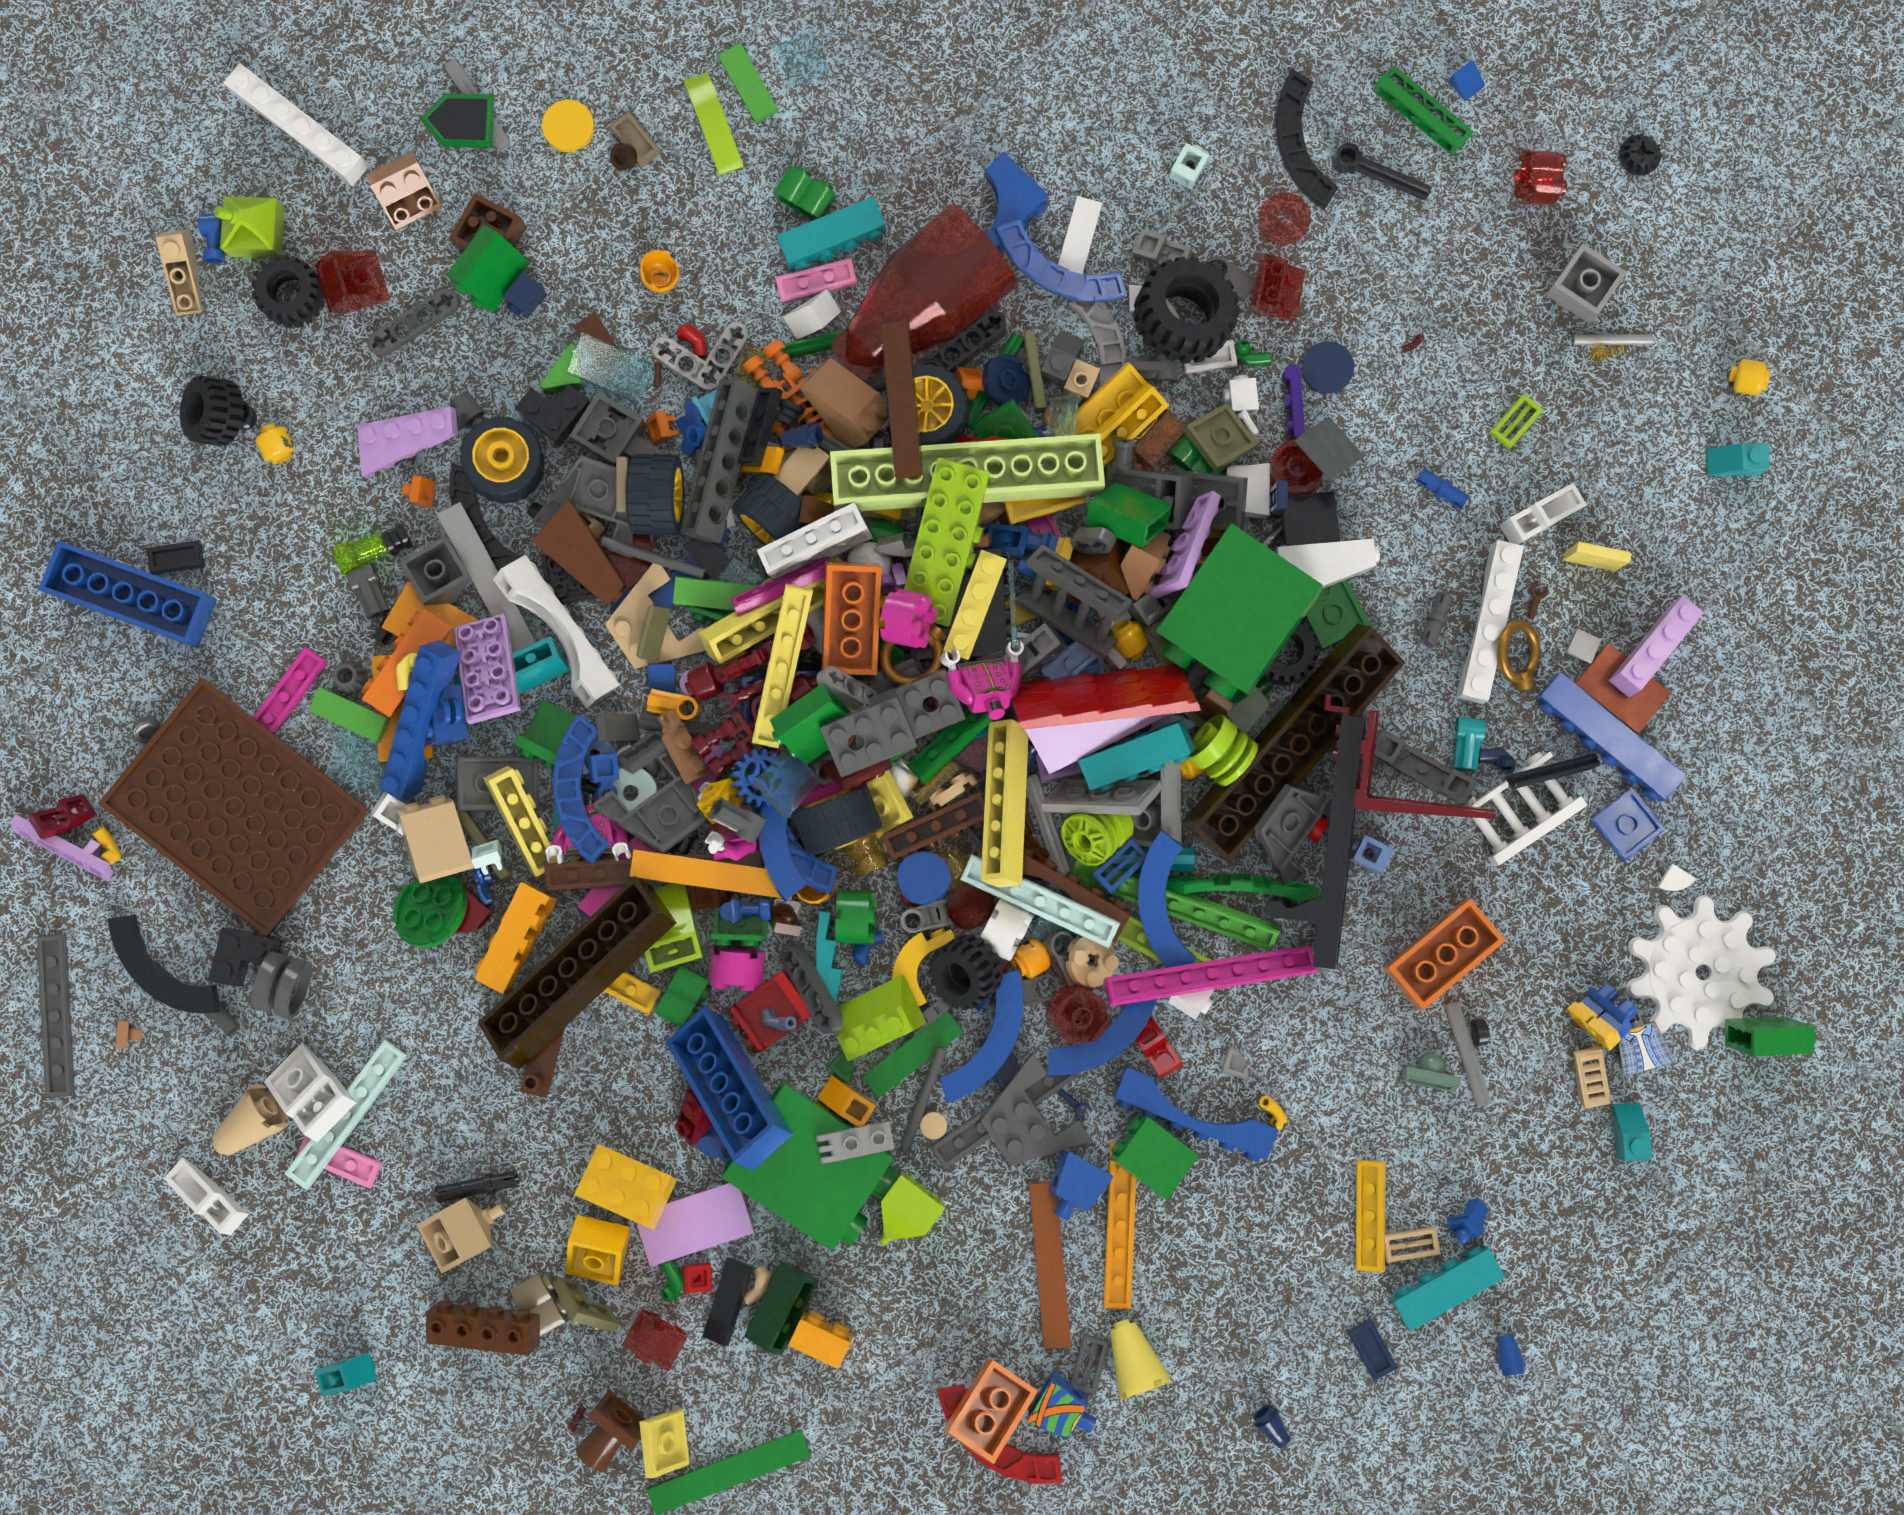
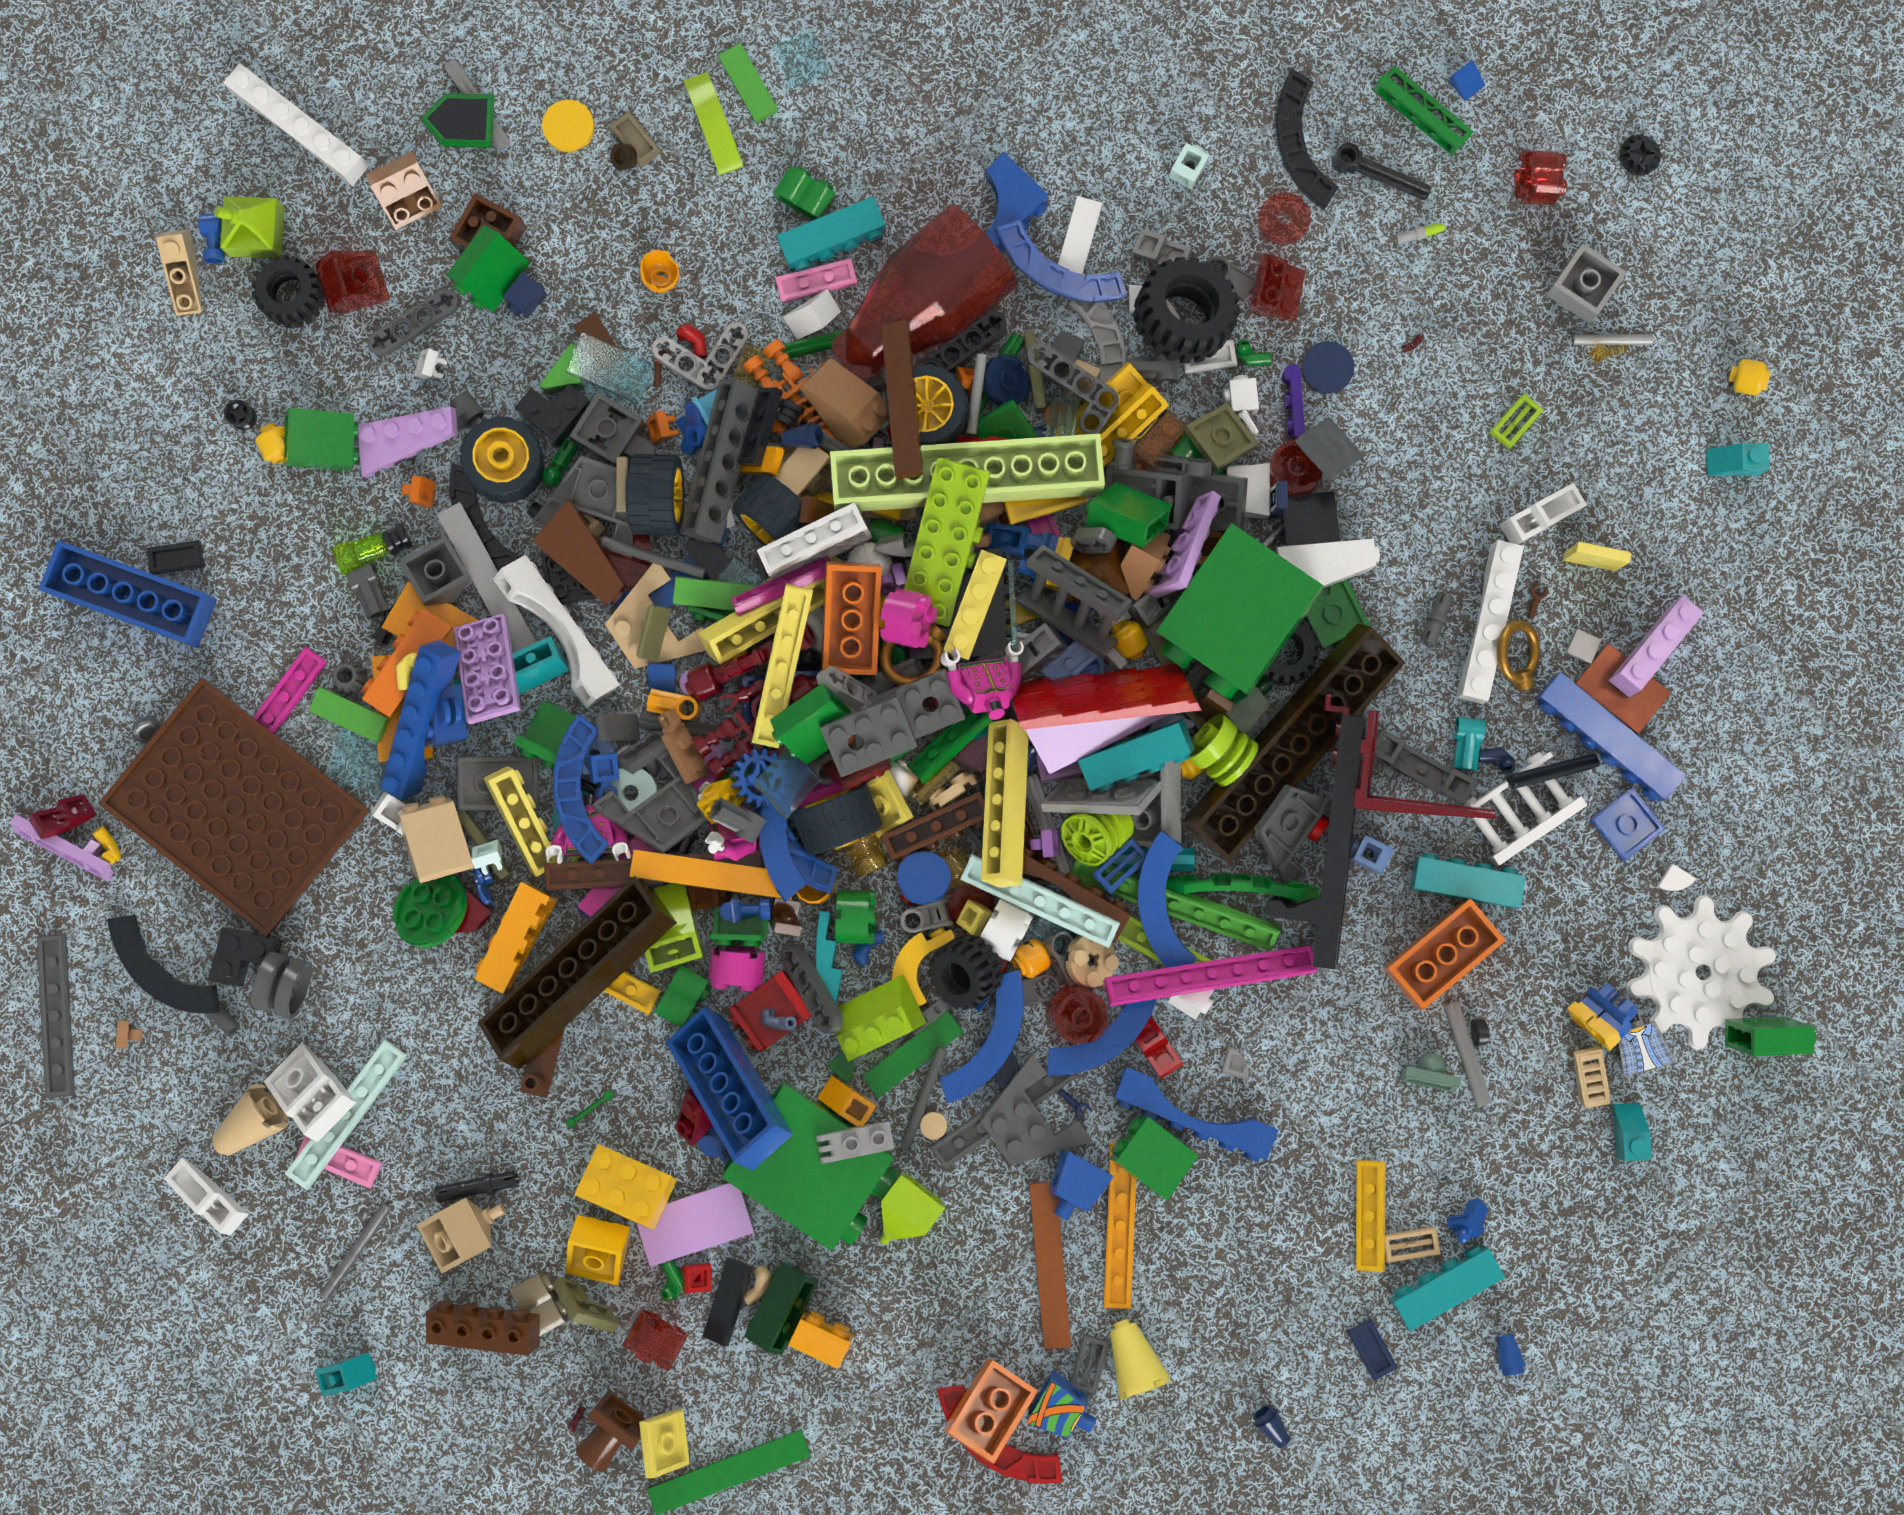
black tyre [179,375,244,446] -> none
yellow arm [1259,1096,1287,1130] -> none
blue pin [1416,468,1470,510] -> none
none -> green brick [284,408,358,471]
none -> flat silver bar [320,1202,392,1299]
none -> white tile [414,348,447,379]
none -> green pin [541,439,579,487]
none -> green hinge [566,1090,614,1128]
none -> light yellow brick [956,899,992,937]
none -> light grey bar [966,354,987,435]
none -> dark grey beam [1027,343,1119,434]
none -> medium lavender tile [1030,829,1060,858]
none -> dark grey piece [1156,454,1212,476]
none -> light grey piece [1395,223,1445,245]
none -> teal brick [1409,853,1526,909]

